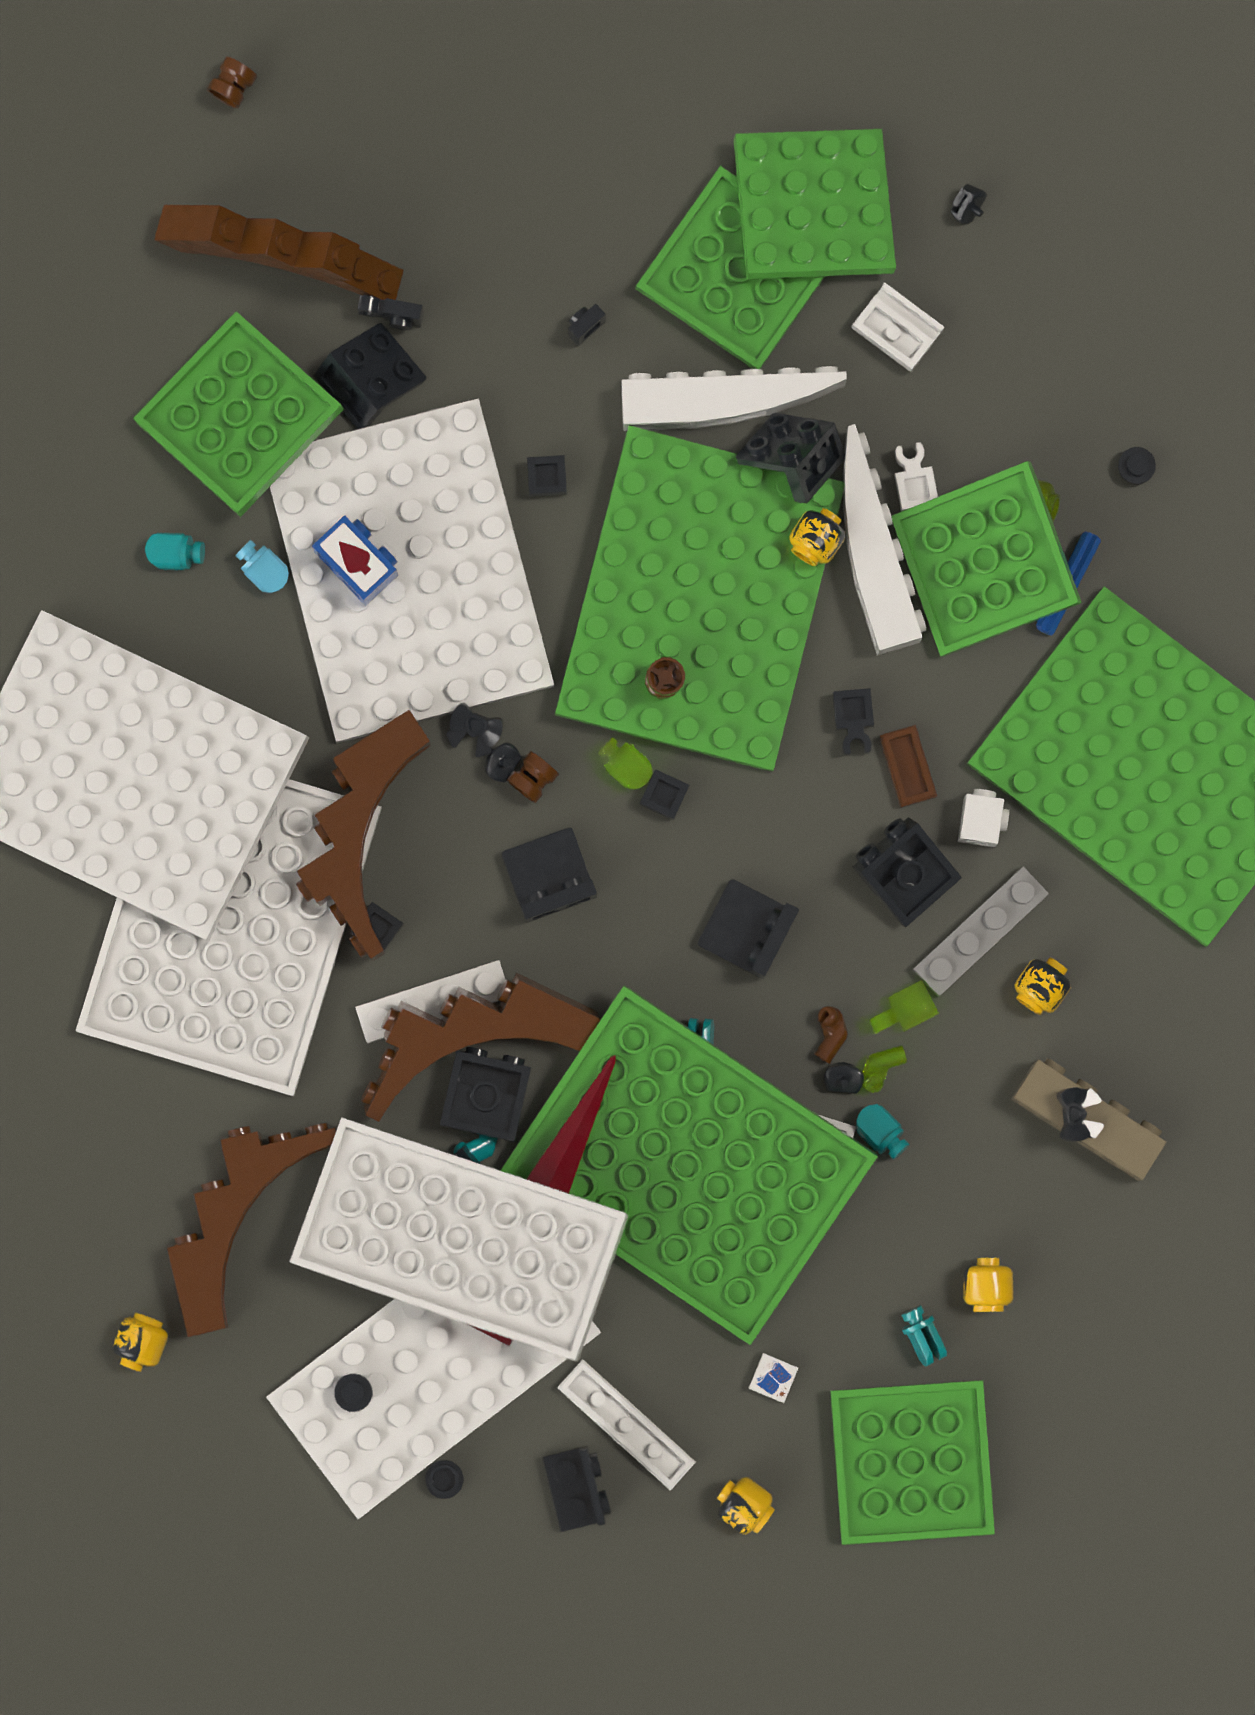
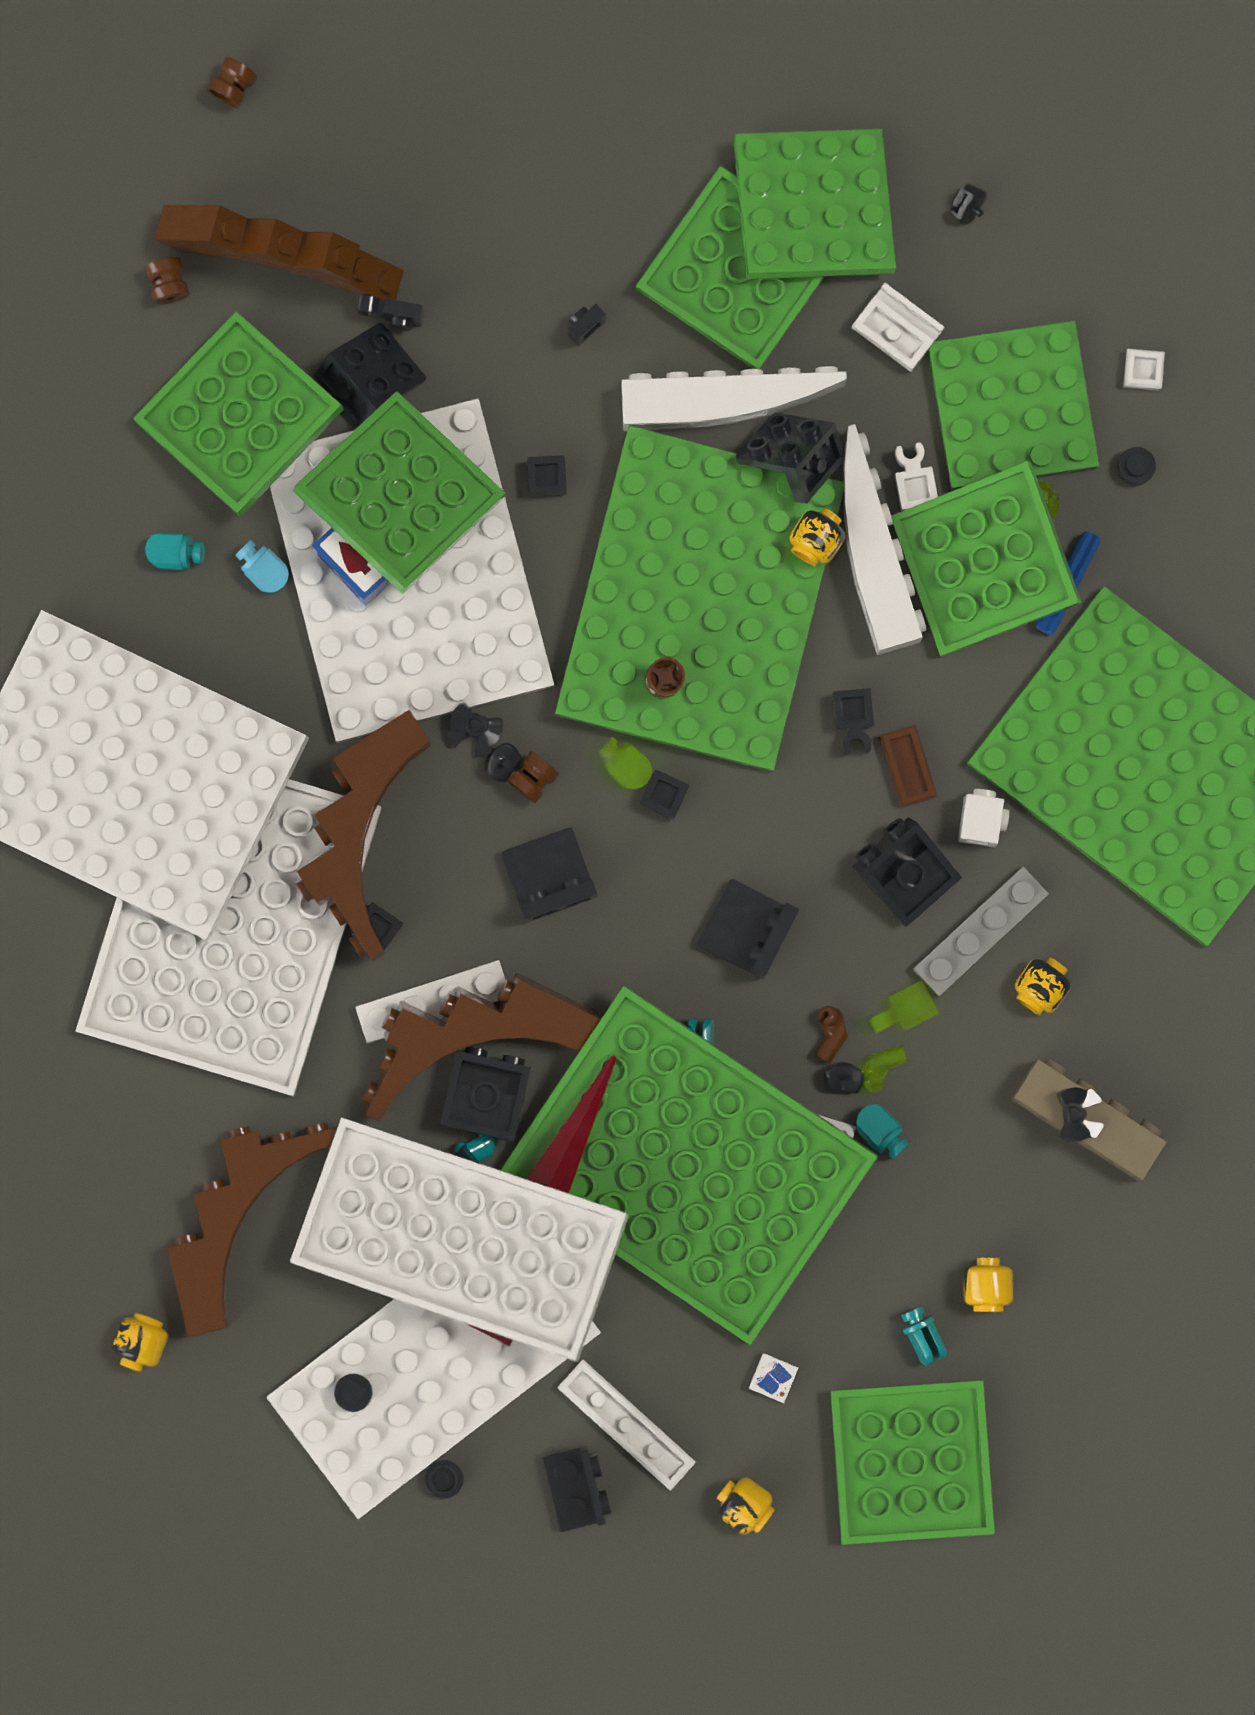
none -> reddish brown wheel [145,257,190,305]
none -> bright green plate [293,391,506,594]
none -> bright green plate [928,321,1099,491]
none -> white tile [1123,349,1165,391]

